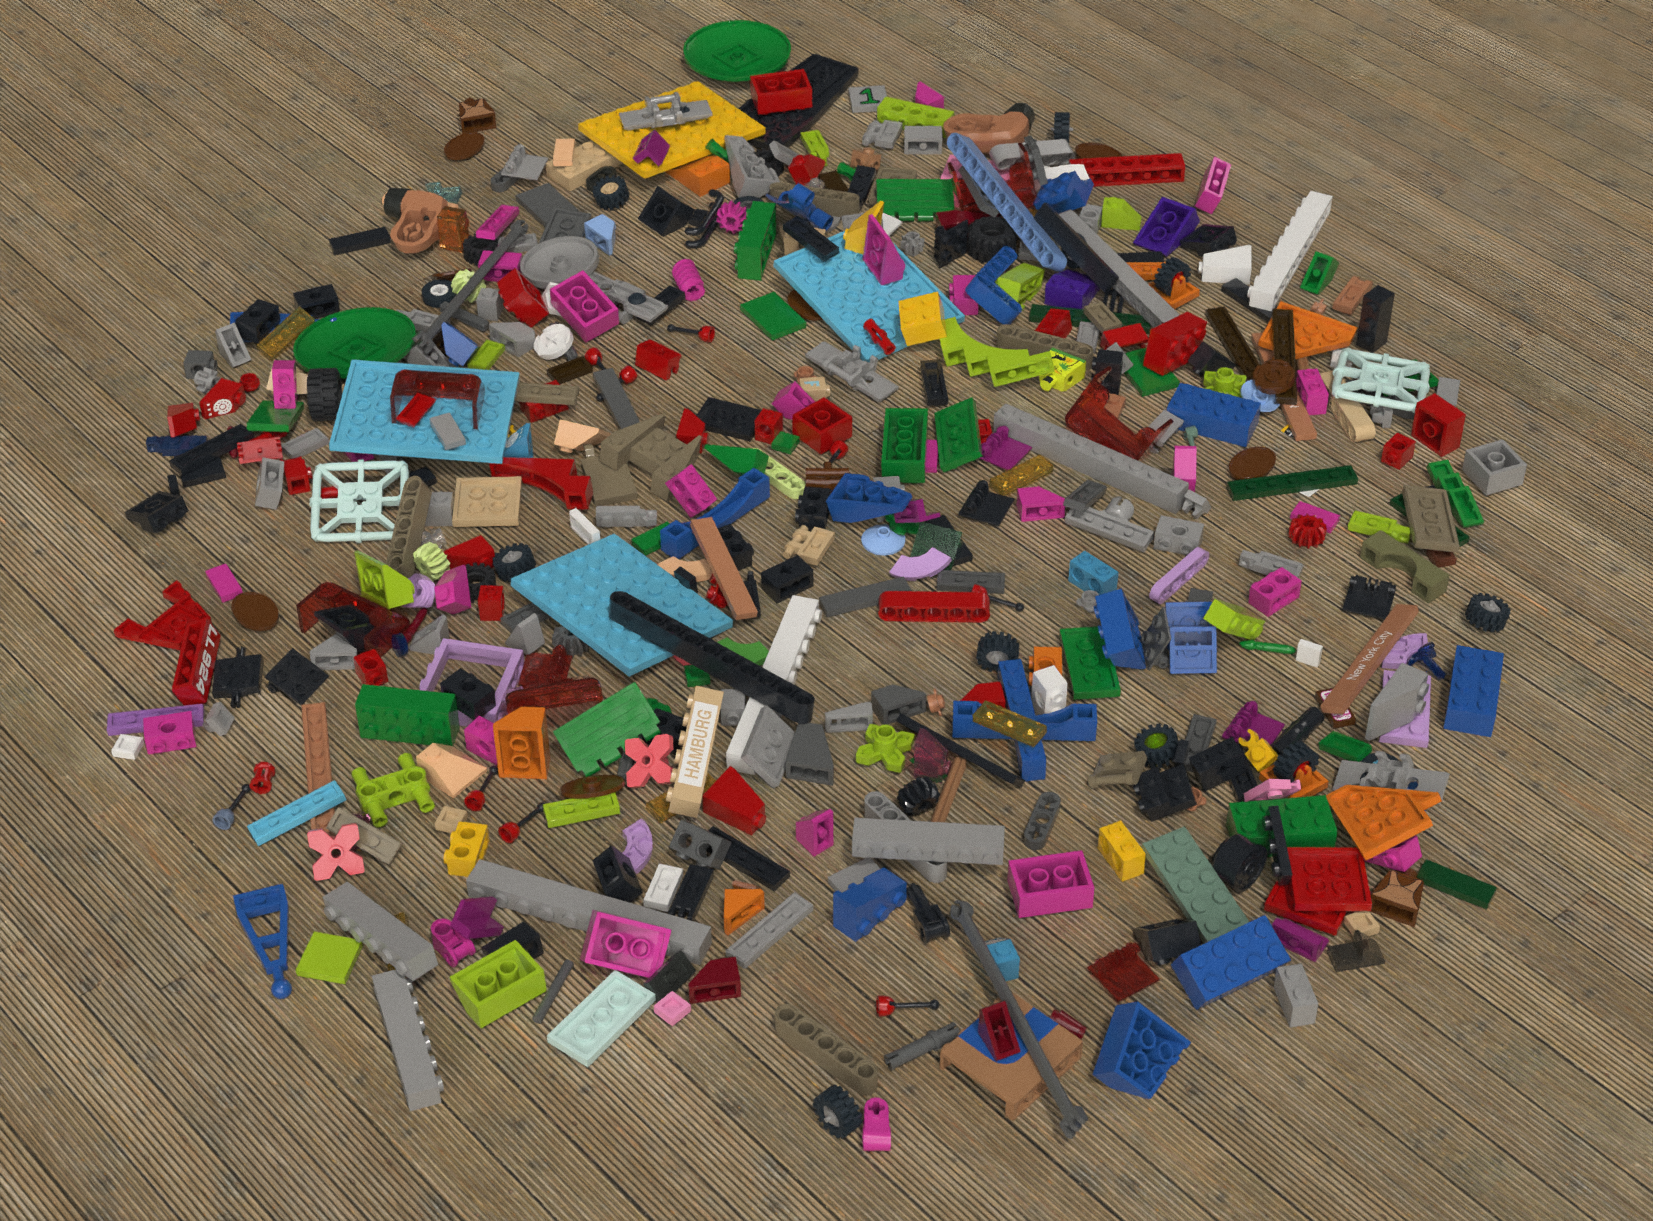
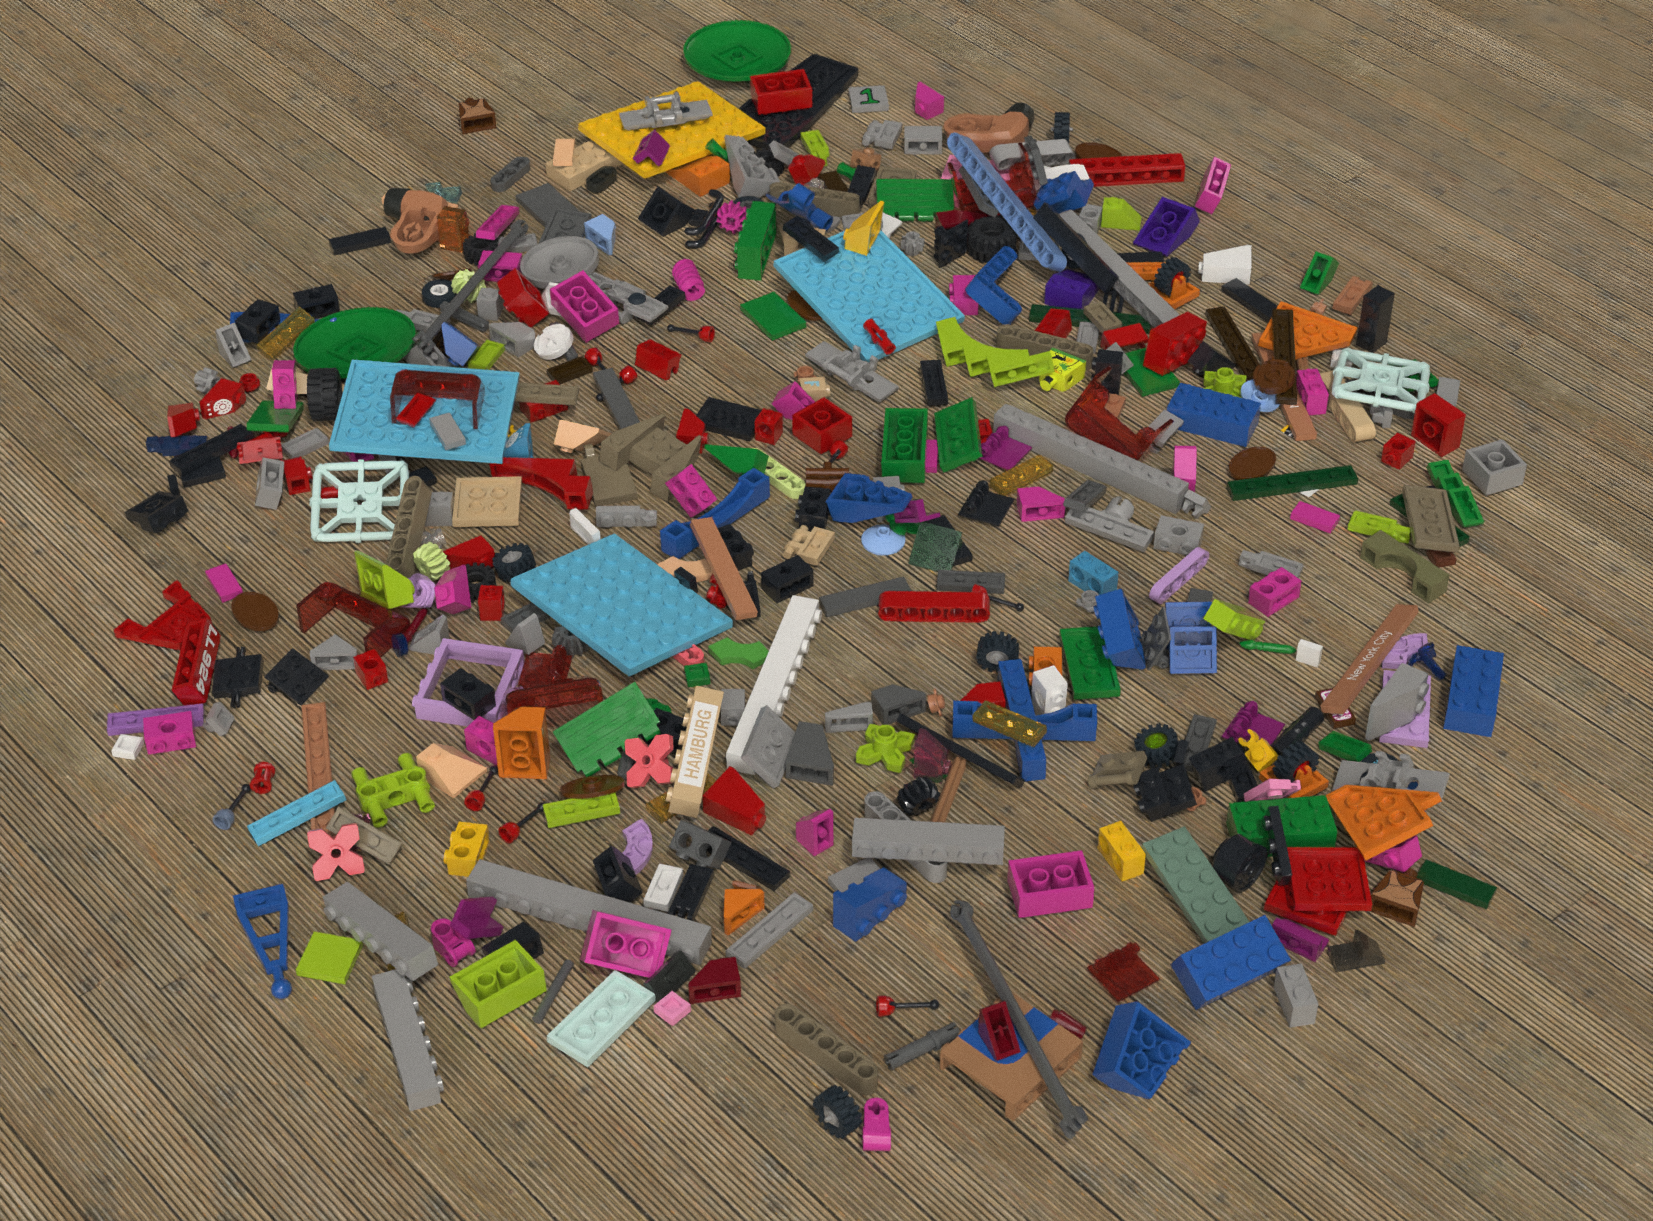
dark grey brick [183,350,218,379] -> none
black slope [314,604,380,652] -> none
green brick [355,684,460,746] -> none
tan plate [435,806,468,833] -> none
reddish brown piece [444,132,485,160] -> none
light grey hinge [501,144,549,180] -> none
black wheel [593,175,630,210] -> none
black beam [609,591,815,724] -> none
green tile [631,521,670,556] -> none
green tile [771,431,800,455] -> none
dark pink slope [863,214,905,286] -> none
lime brick [877,96,954,138] -> none
lavender tile [889,547,952,581] -> none
yellow brick [898,291,947,346] -> none
black connector [906,883,950,944] -> none
dark azure slope [985,937,1020,981] -> none
lime wedge [996,263,1045,311] -> none
dark grey beam [1024,792,1061,850] -> none
black slope [1132,918,1201,965] -> none
black plate [1180,224,1237,257] -> none
sand green hand [1183,426,1198,446] -> none
white brick [1247,191,1333,312] -> none
red gear [1288,513,1327,549] -> none
black hinge [1342,575,1396,620] -> none
tan plate [1344,911,1380,941] -> none
black wheel [1465,593,1511,632] -> none

